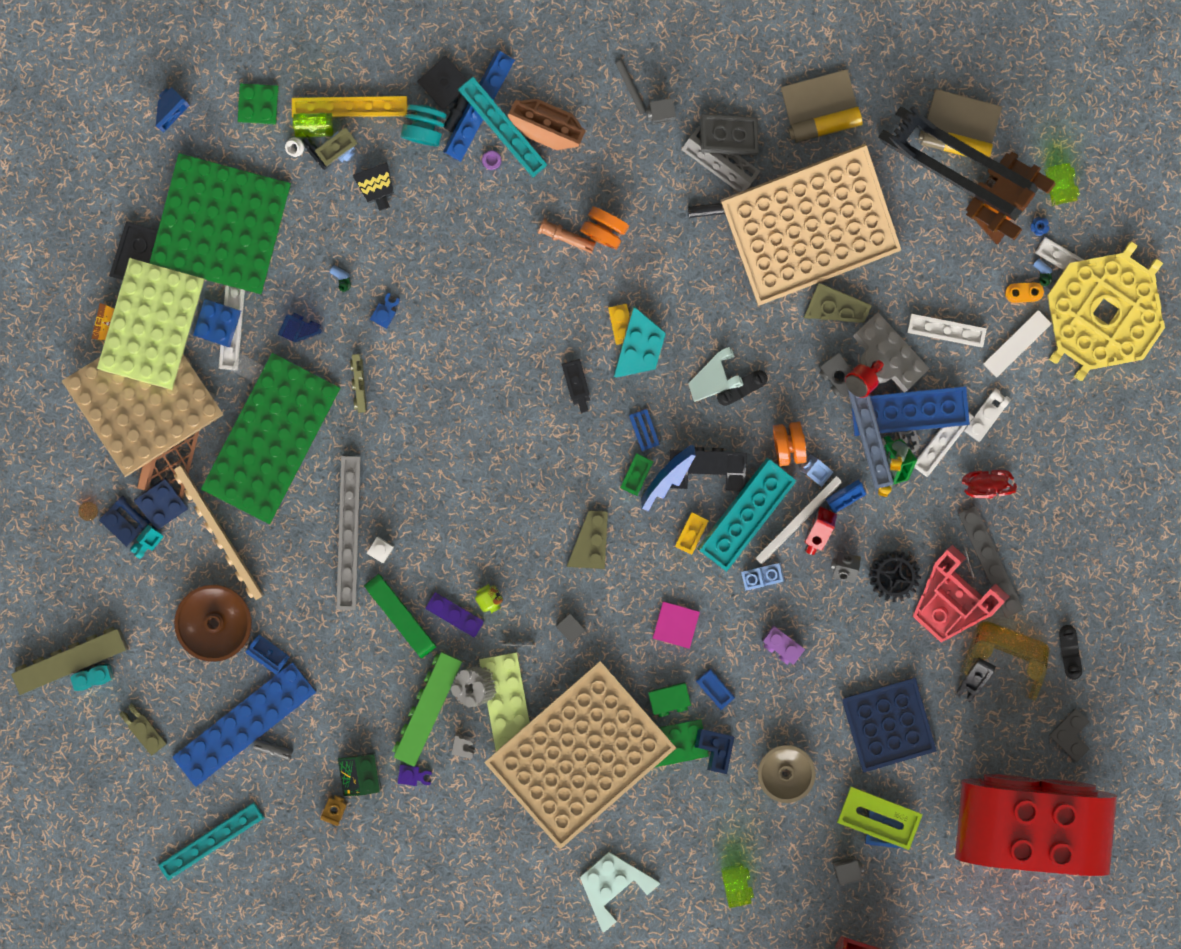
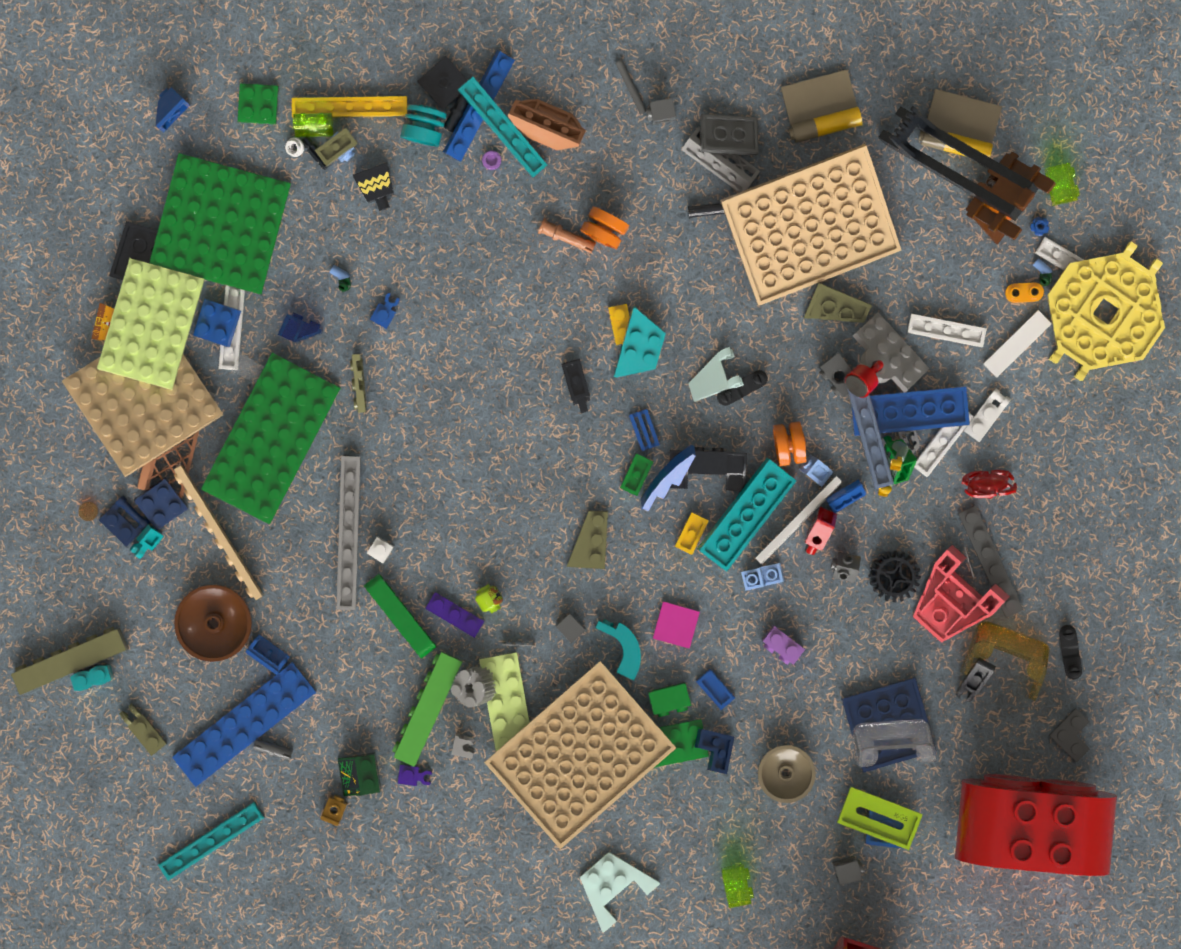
none -> teal arch [595,619,641,681]
none -> clear windscreen [853,719,937,767]

